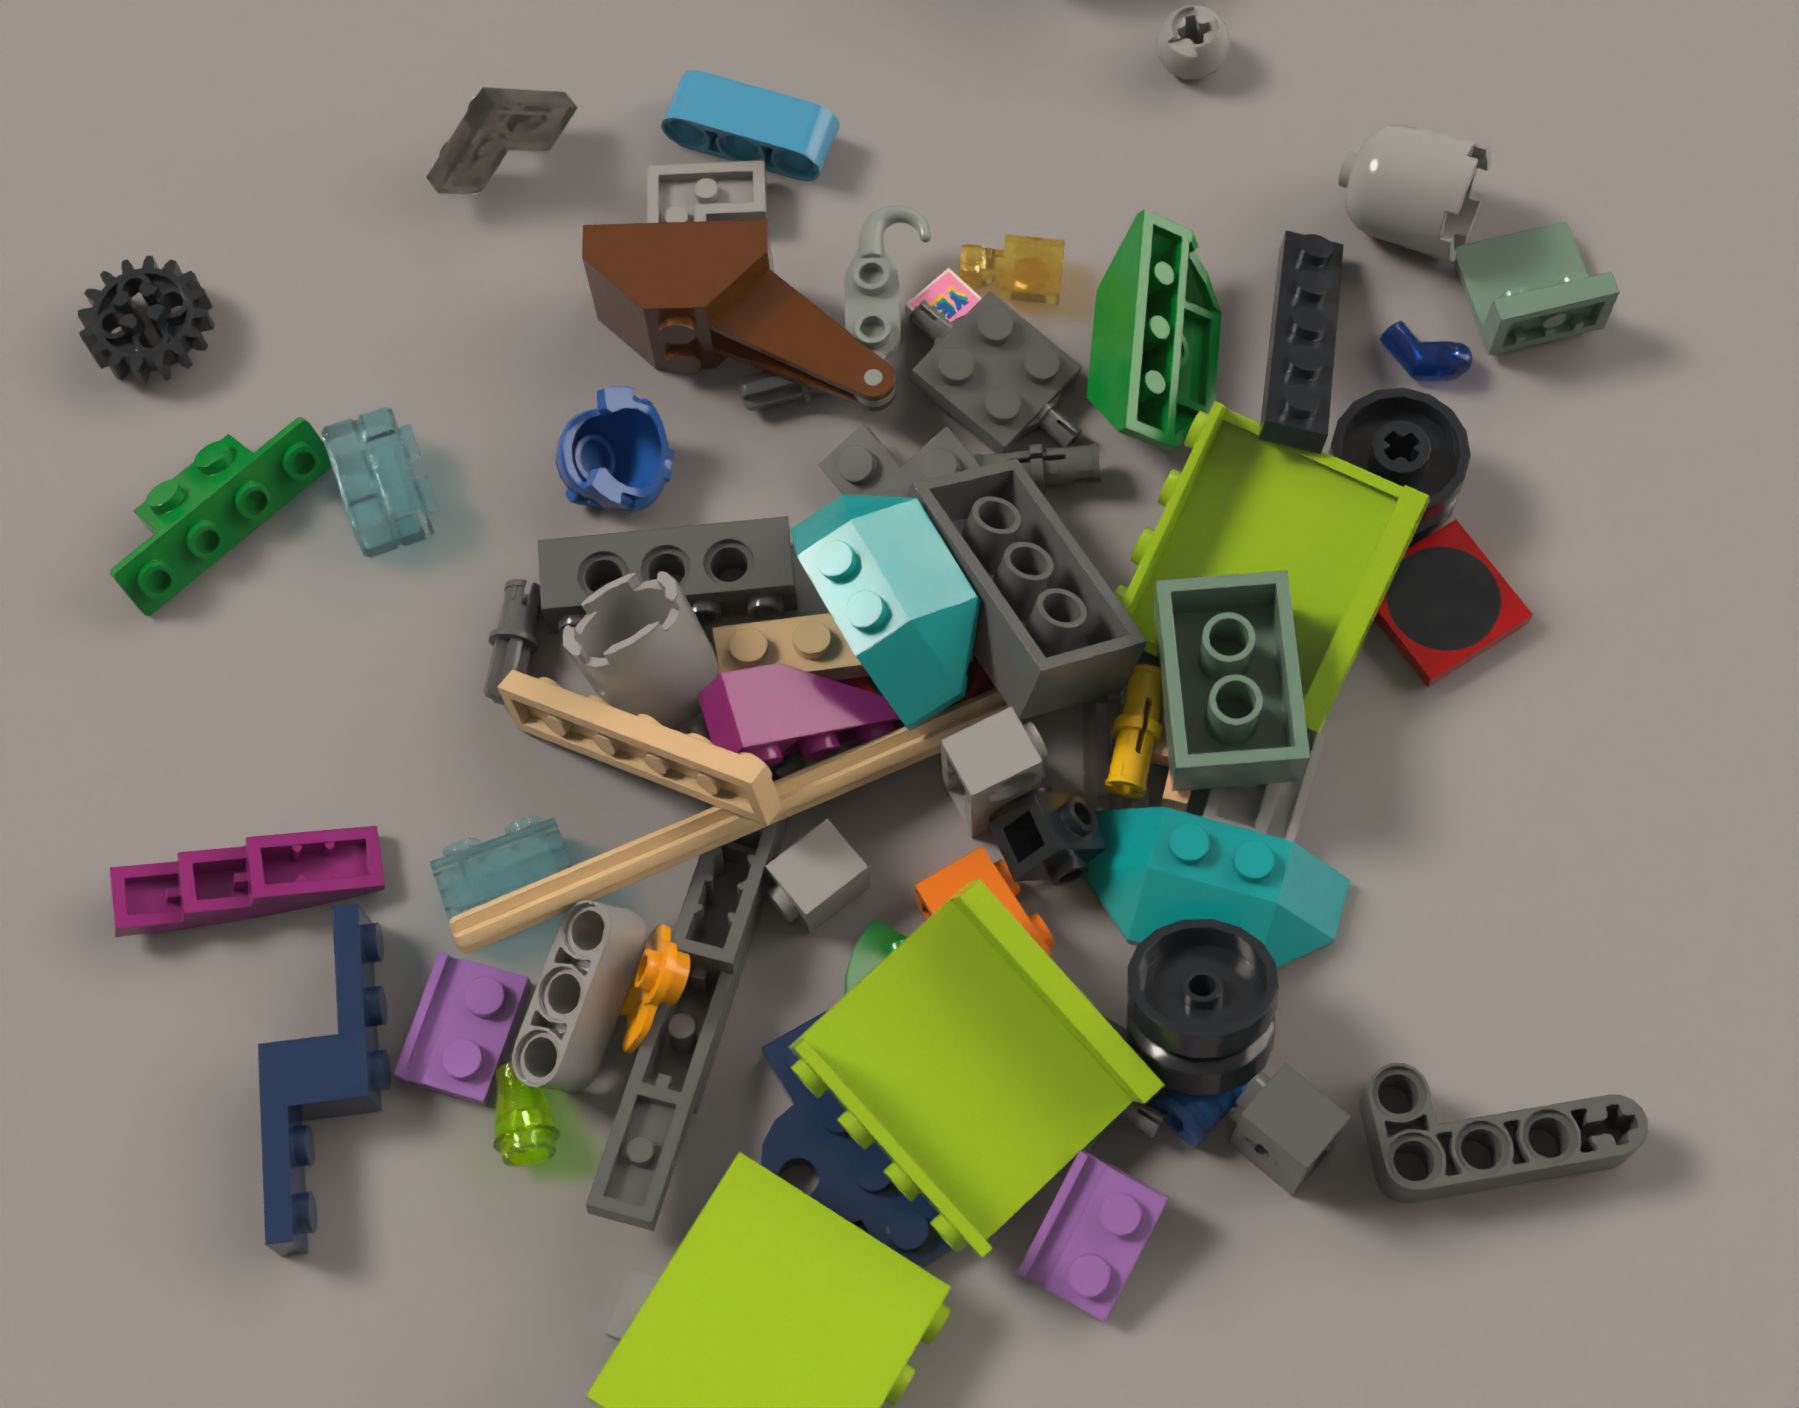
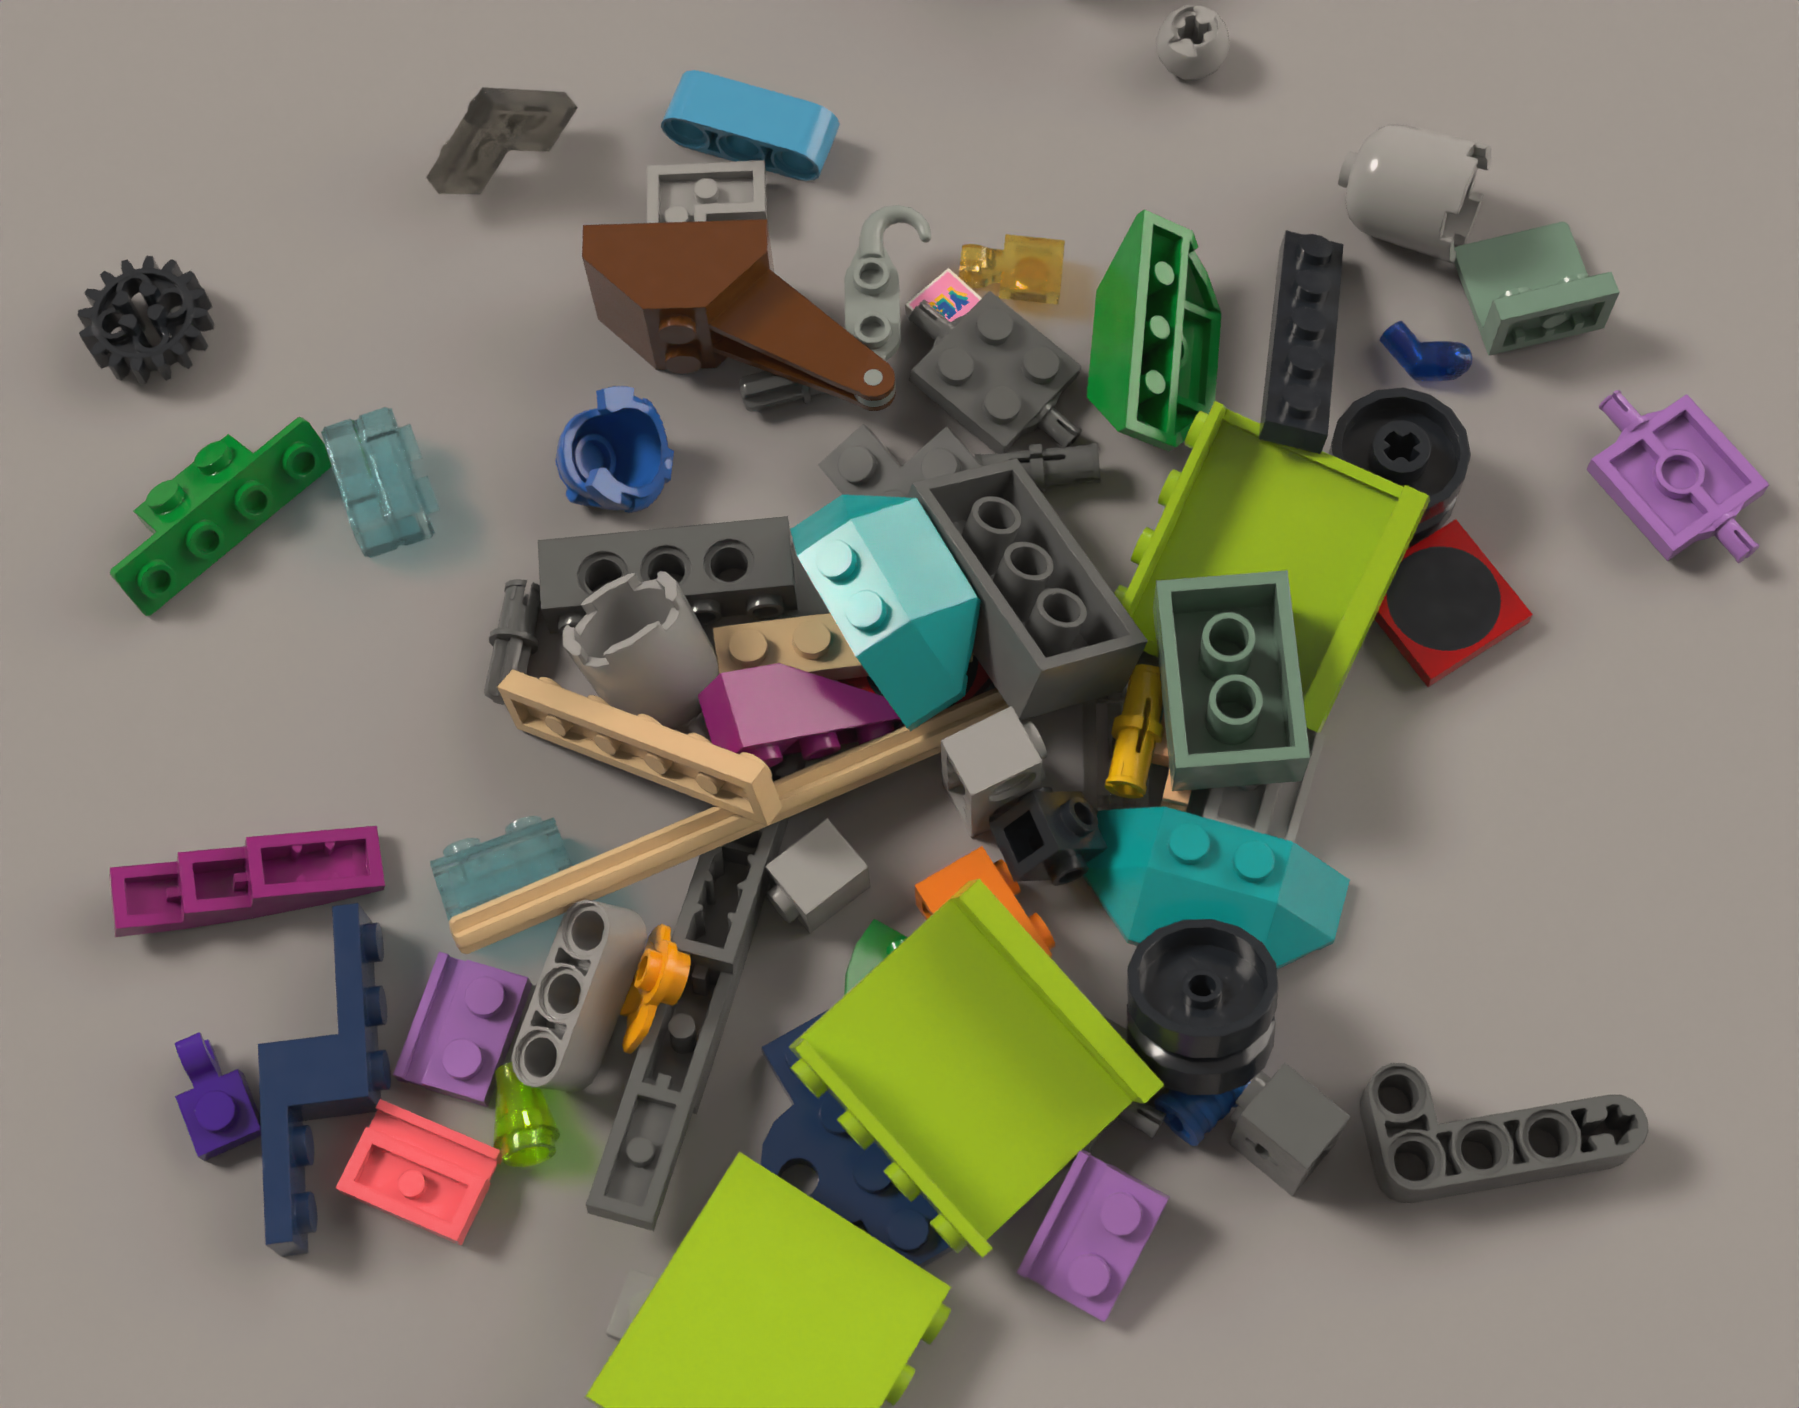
none -> dark purple plate [175,1032,261,1161]
none -> coral plate [336,1099,504,1246]
none -> medium lavender plate [1586,390,1769,563]

